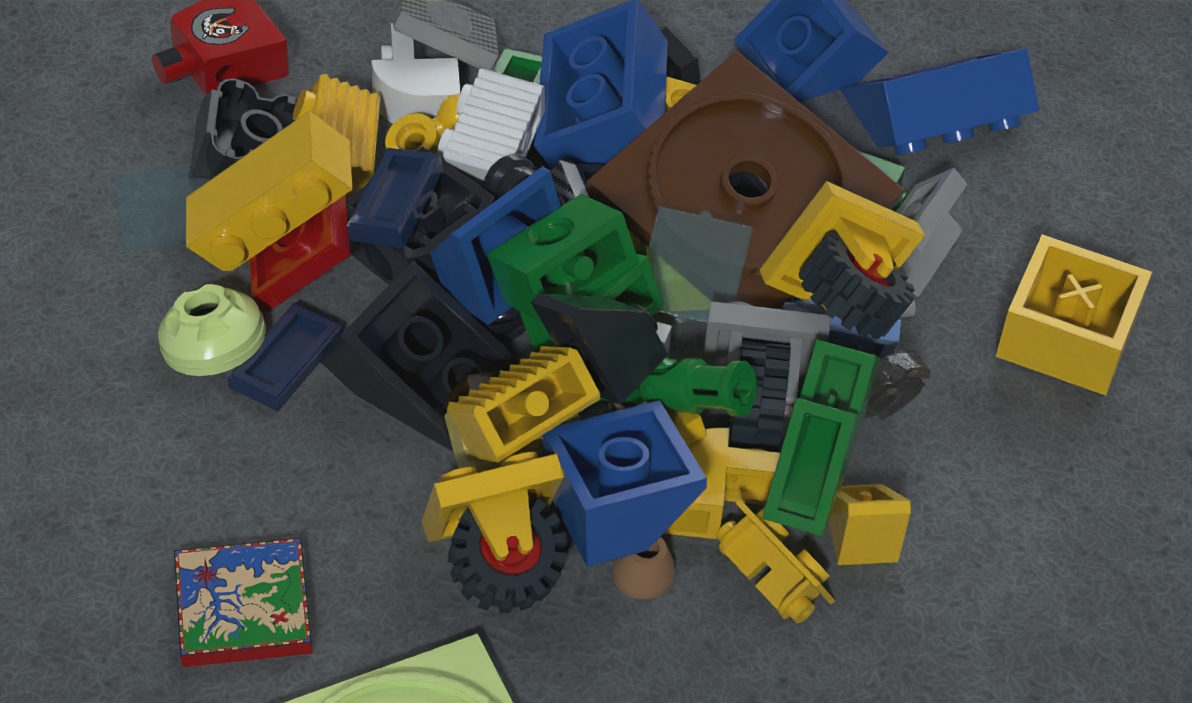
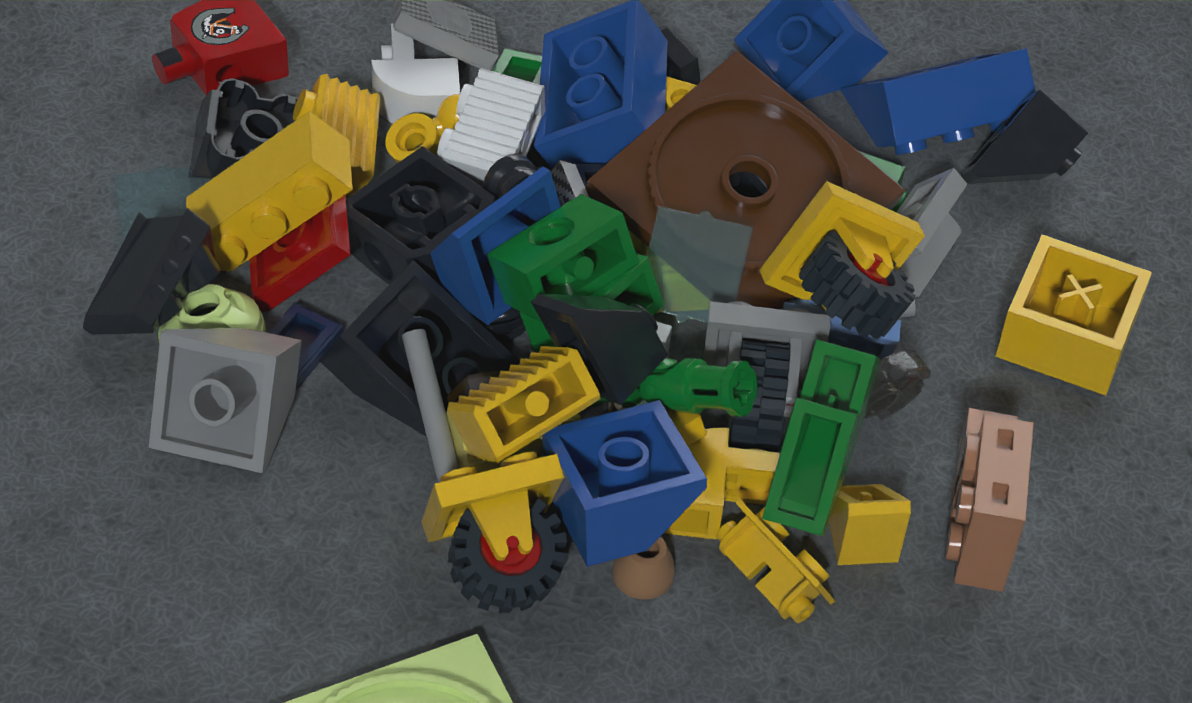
tile [174,538,313,668] -> none
dark blue tile [346,148,444,248] -> none
none -> black slope [83,208,221,335]
none -> light grey slope [148,328,302,473]
none -> light grey bar [402,329,460,483]
none -> nougat piece [945,408,1034,592]
none -> black slope [960,90,1088,184]

